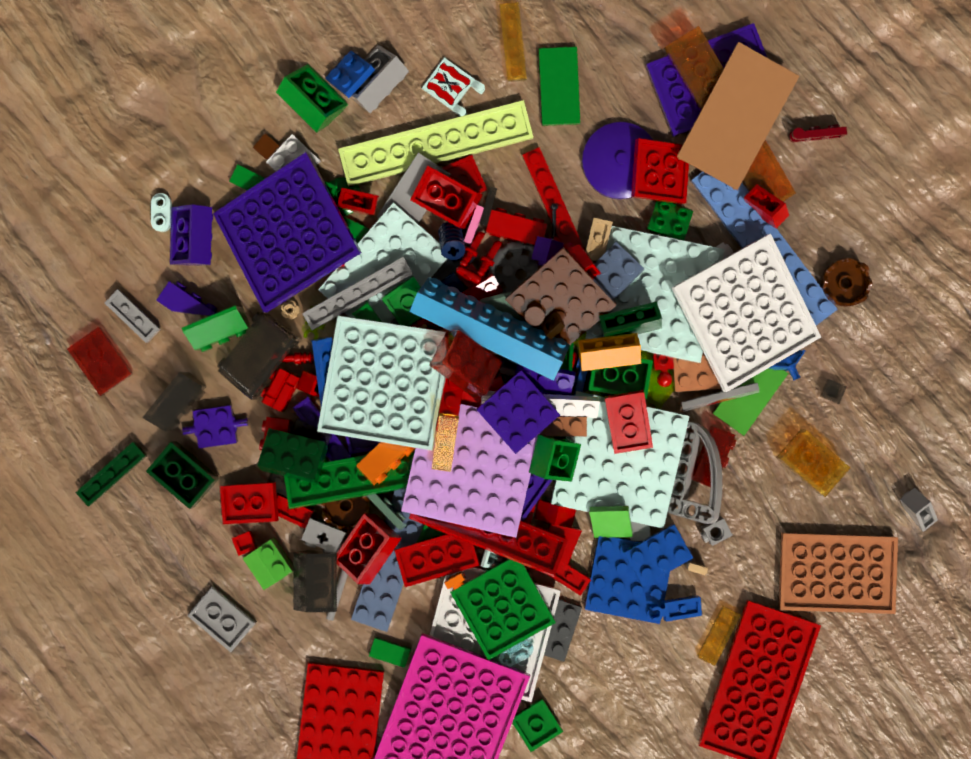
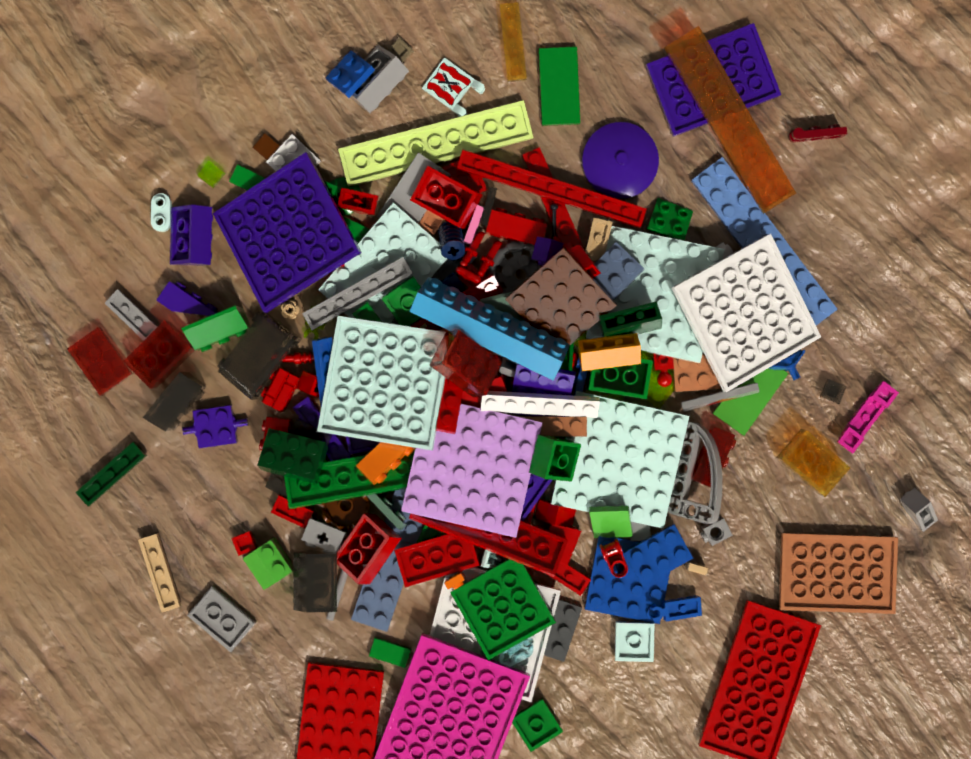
dark green brick [146,441,220,509] -> none
red plate [220,482,279,524] -> none
green slope [276,64,348,133] -> none
clear yellow tile [431,413,459,472] -> none
dark purple plate [476,370,560,454] -> none
reddish brown tile [525,305,545,326] -> none
dark brown plate [541,312,565,339] -> none
plate [605,390,653,454] -> none
red plate [631,138,689,204] -> none
medium nougat piece [676,42,799,190] -> none
clear yellow tile [697,606,741,666] -> none
red arch [744,184,789,229] -> none
reddish brown plate [821,258,873,307] -> none
none -> clear red brick [123,320,195,389]
none -> tan plate [138,533,182,613]
none -> clear neon green plate [197,161,225,188]
none -> dark tan tile [388,37,414,63]
none -> nougat plate [419,210,444,235]
none -> red plate [457,150,647,228]
none -> red piece [599,538,628,578]
none -> light aqua plate [615,621,655,662]
none -> dark pink slope [837,381,899,454]

